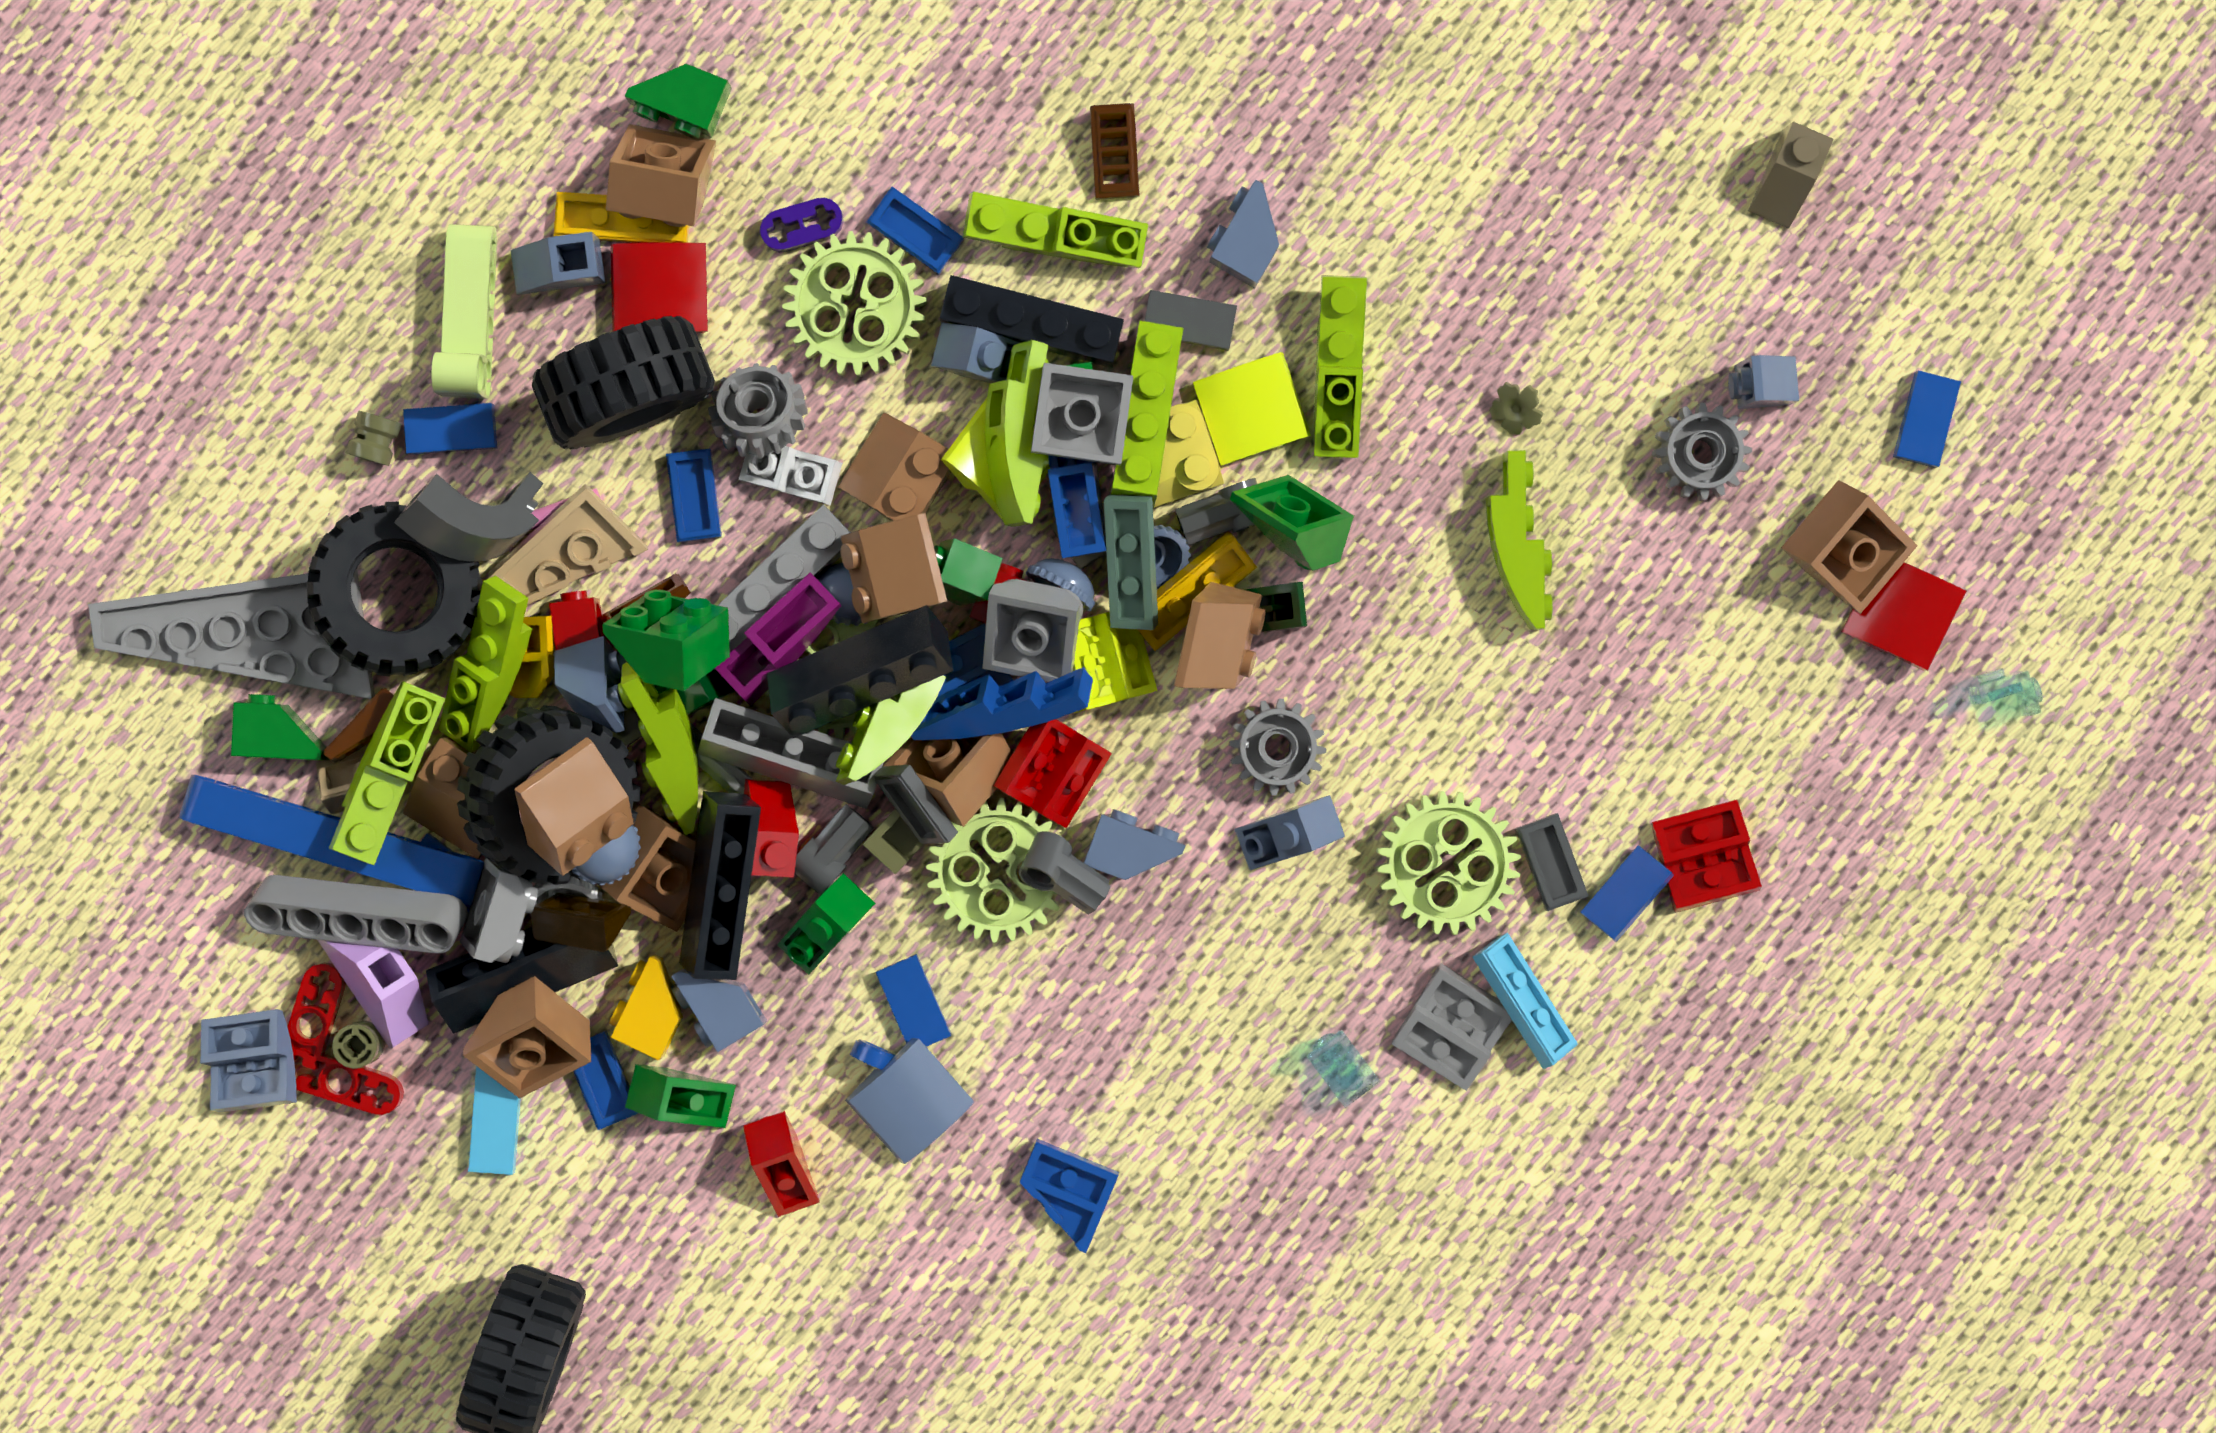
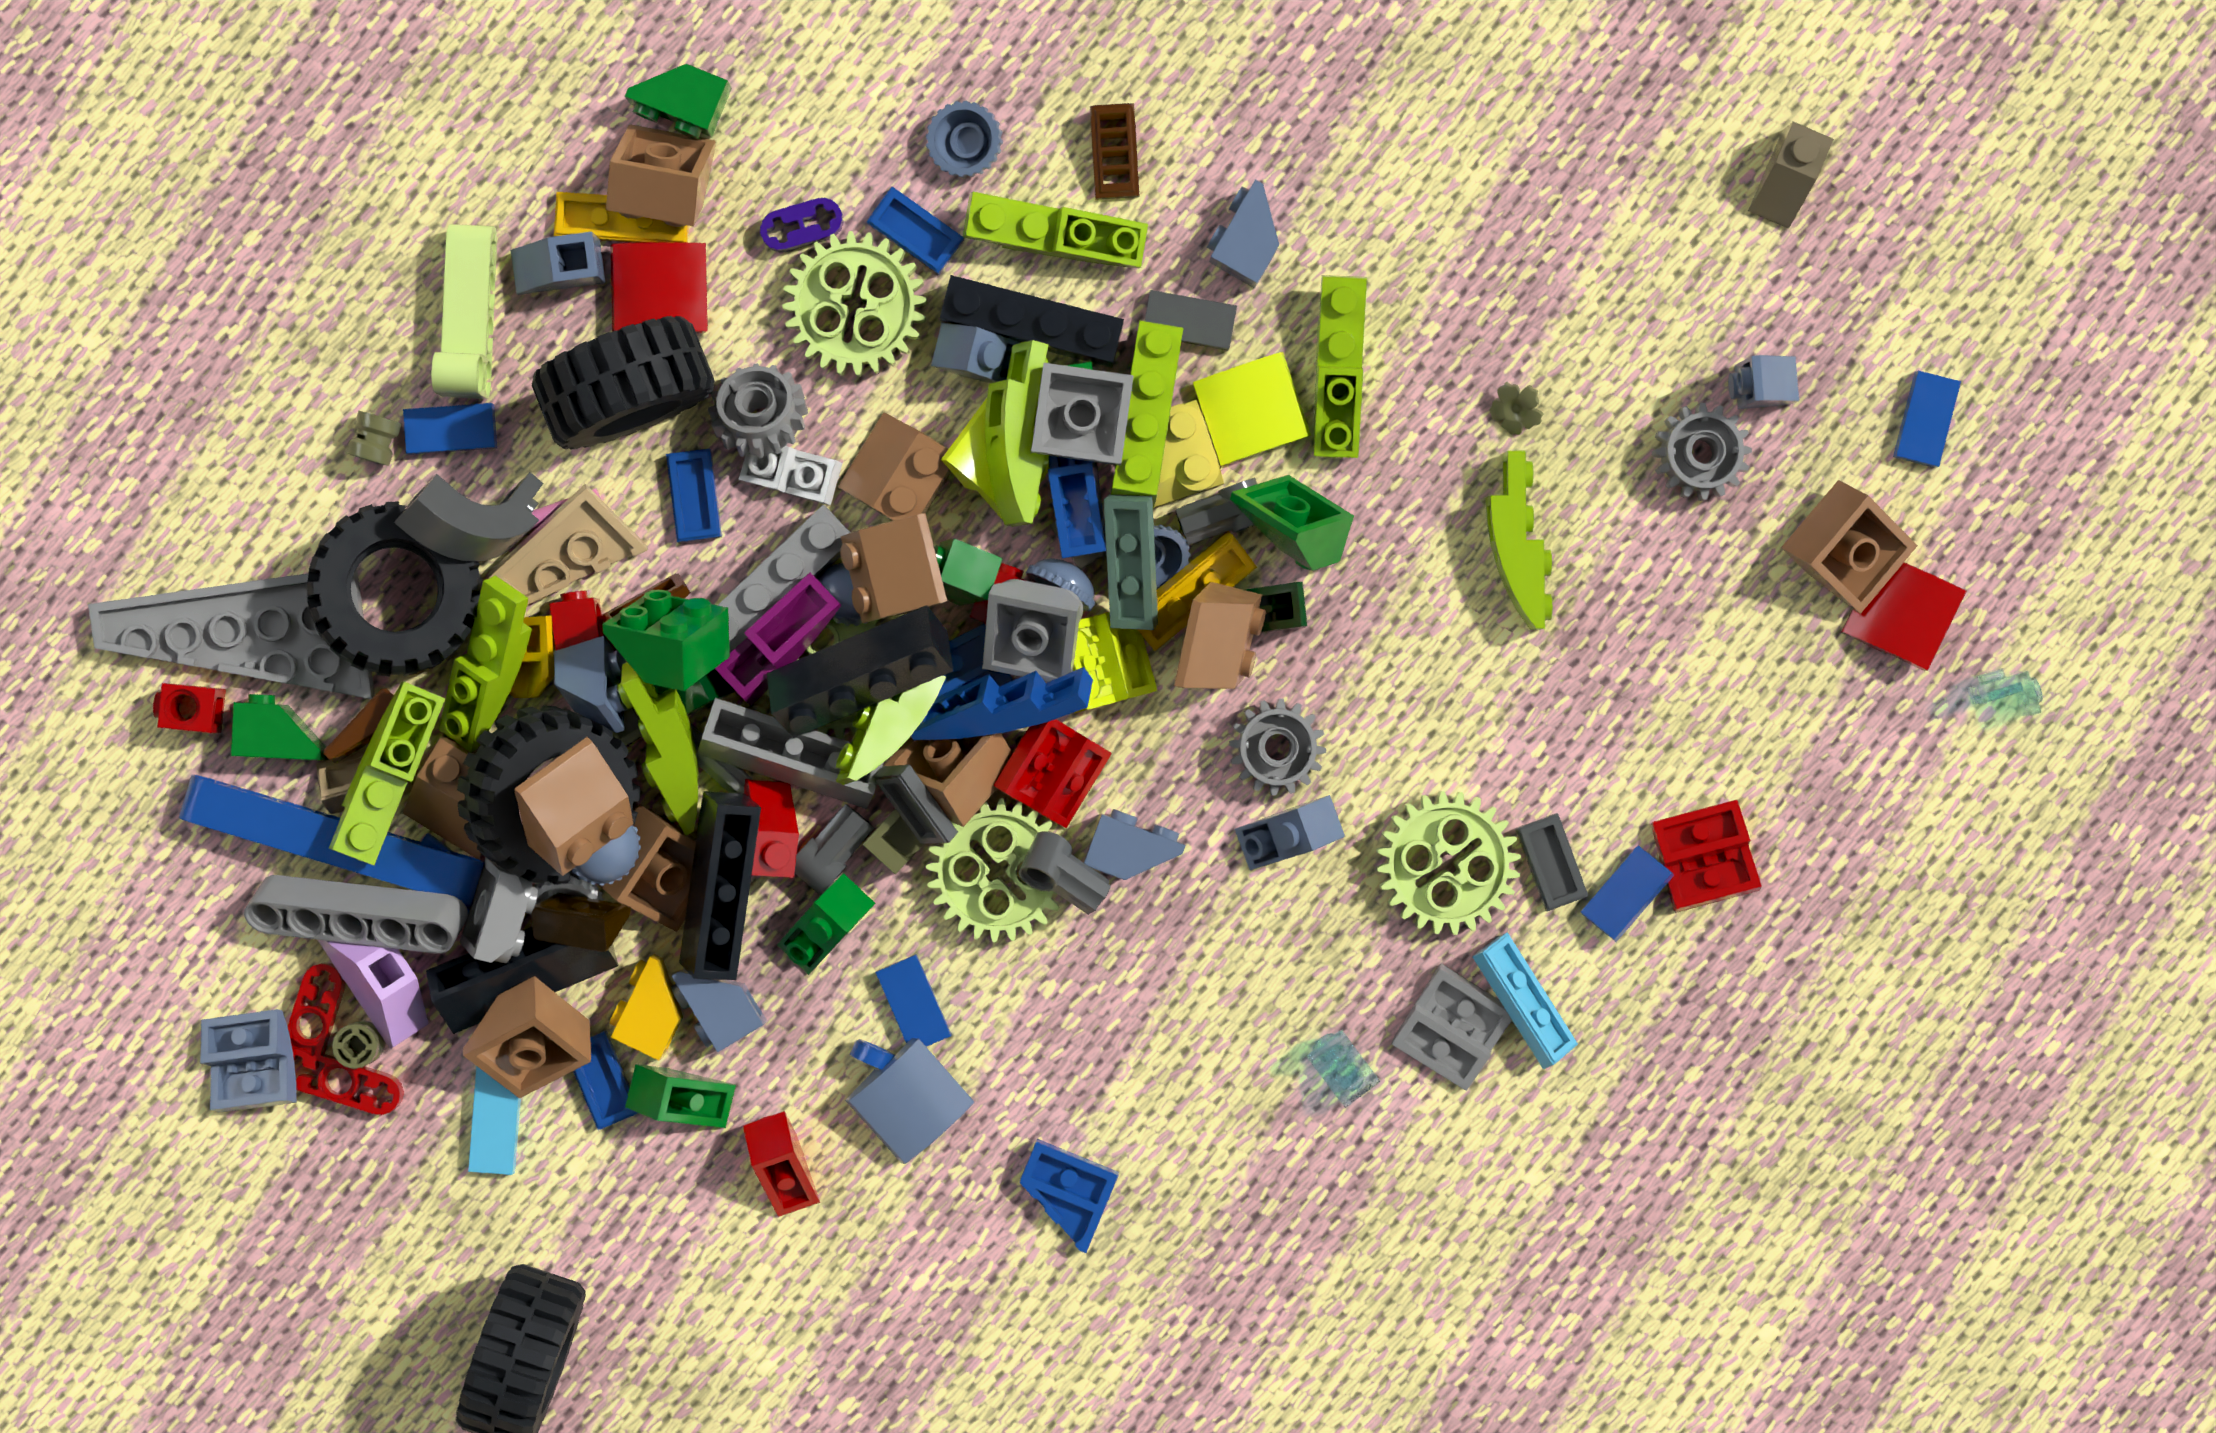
none -> red brick [153,683,226,733]
none -> sand blue hat [926,101,1003,178]

